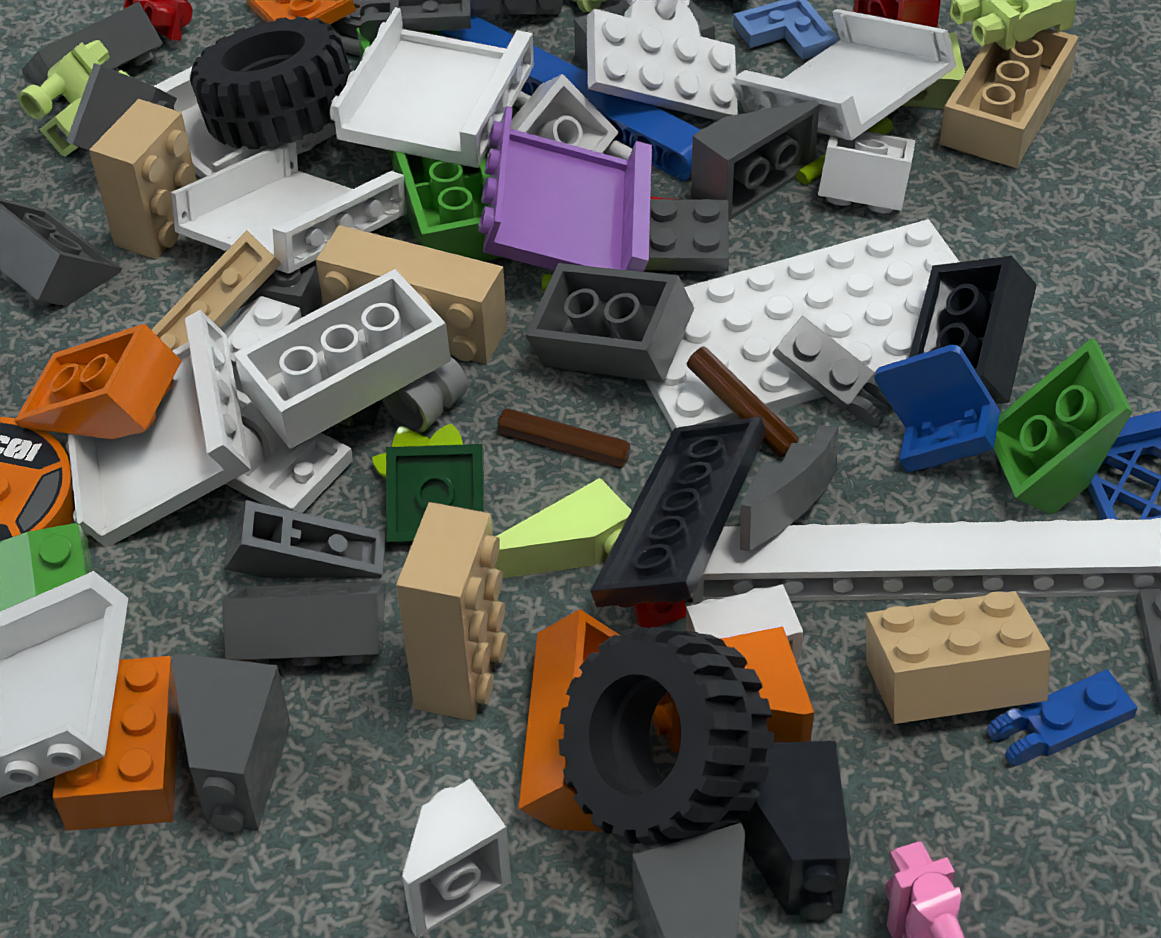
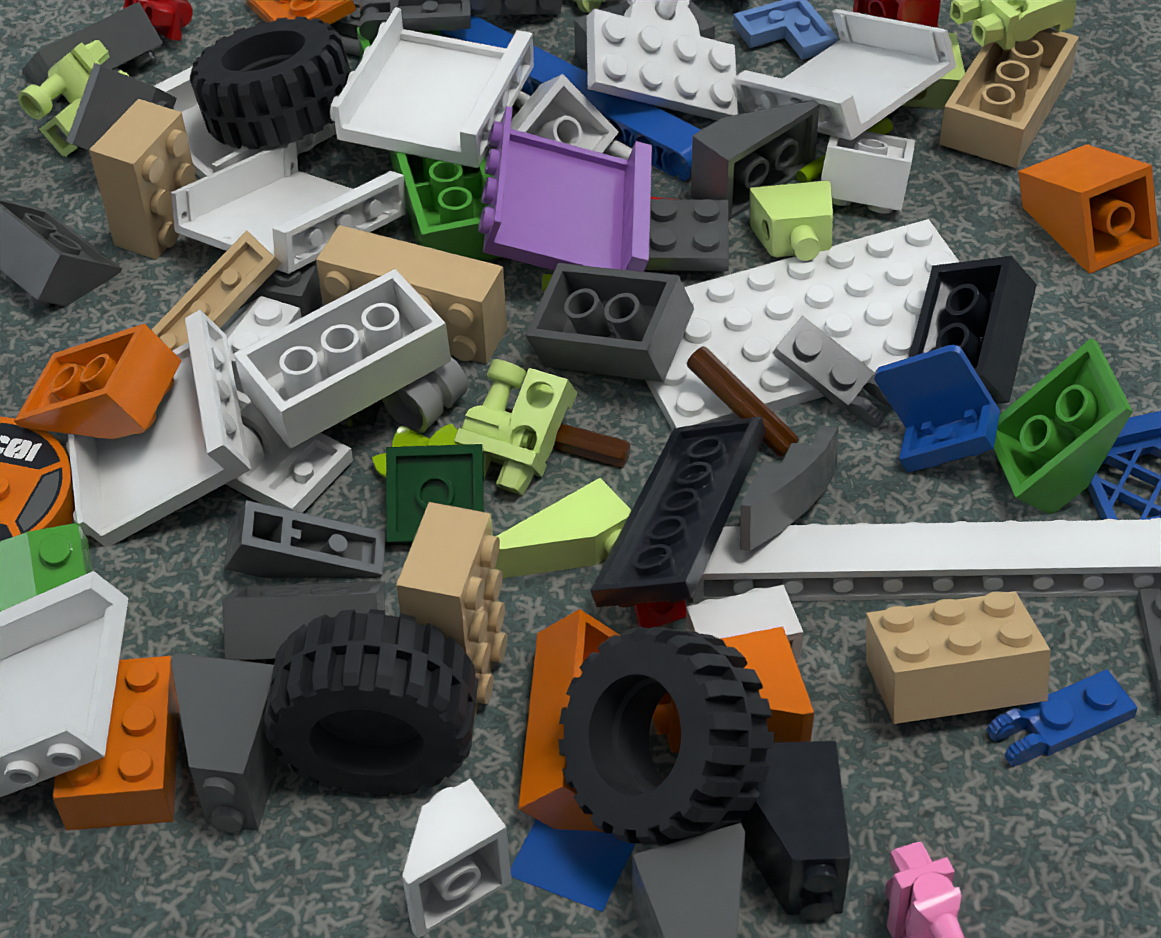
none -> black tyre [264,609,478,797]
none -> yellowish green hips [454,359,577,496]
none -> blue window [510,819,635,912]
none -> yellowish green torso [750,180,833,261]
none -> orange slope [1018,144,1159,273]

